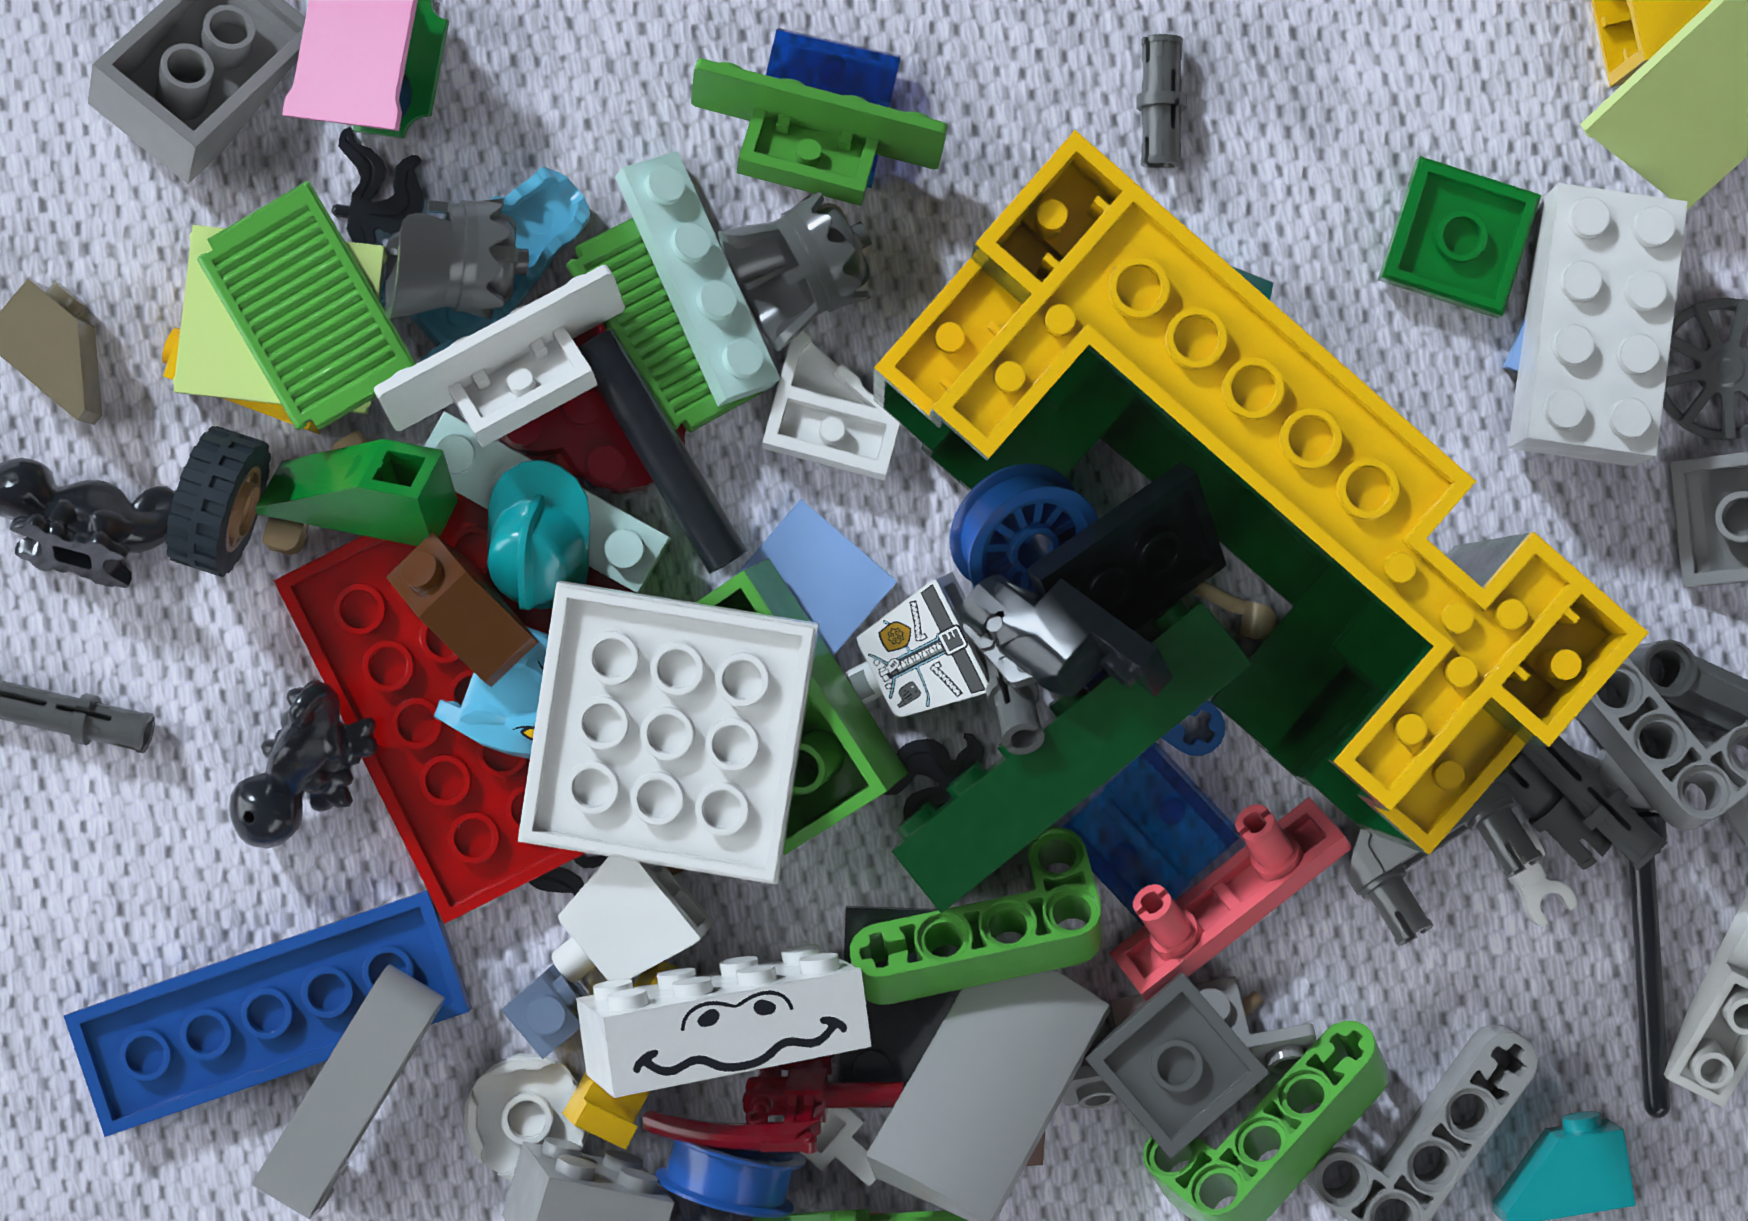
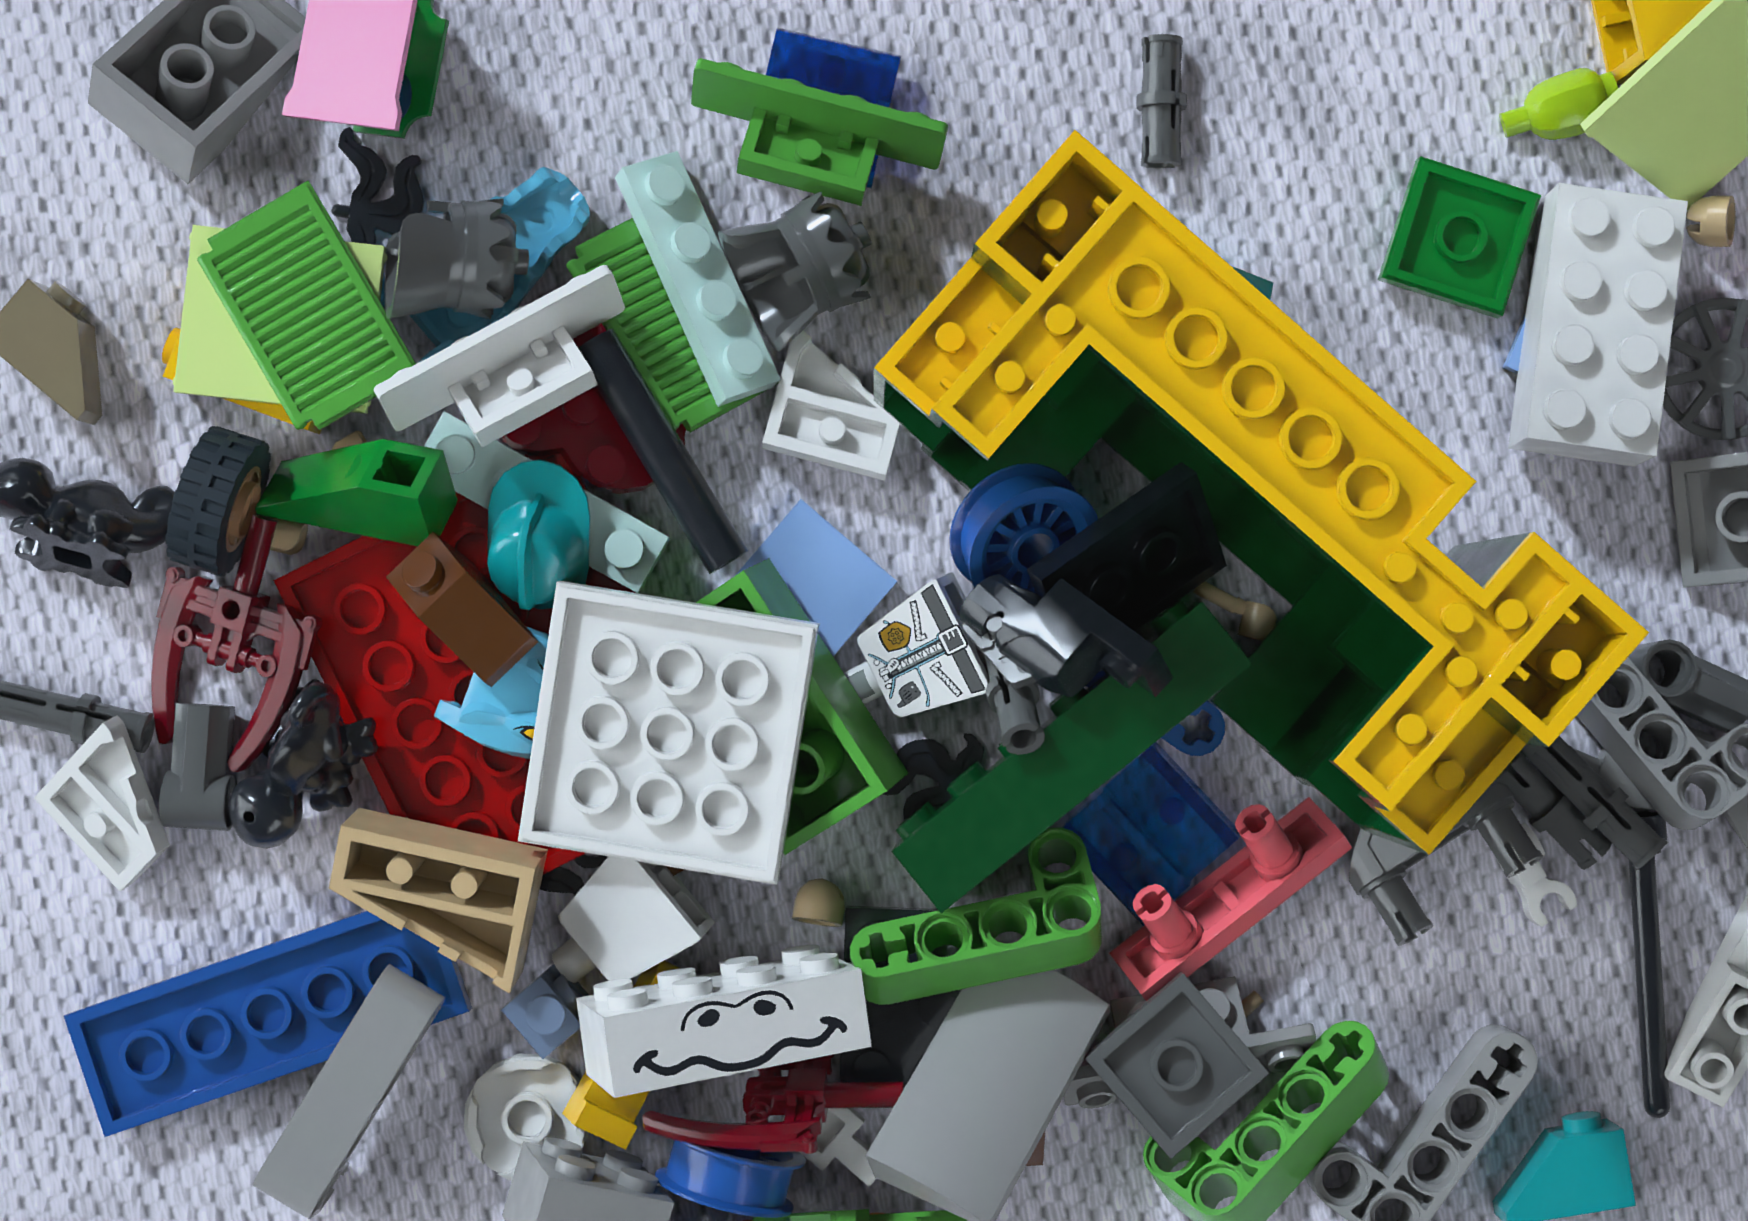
none -> white wing [34,715,170,892]
none -> dark red bar [151,514,322,772]
none -> dark grey piece [159,703,237,831]
none -> tan wedge [329,808,548,994]
none -> tan hinge [792,878,845,927]
none -> lime plant [1499,68,1618,140]
none -> tan hinge [1686,196,1736,247]

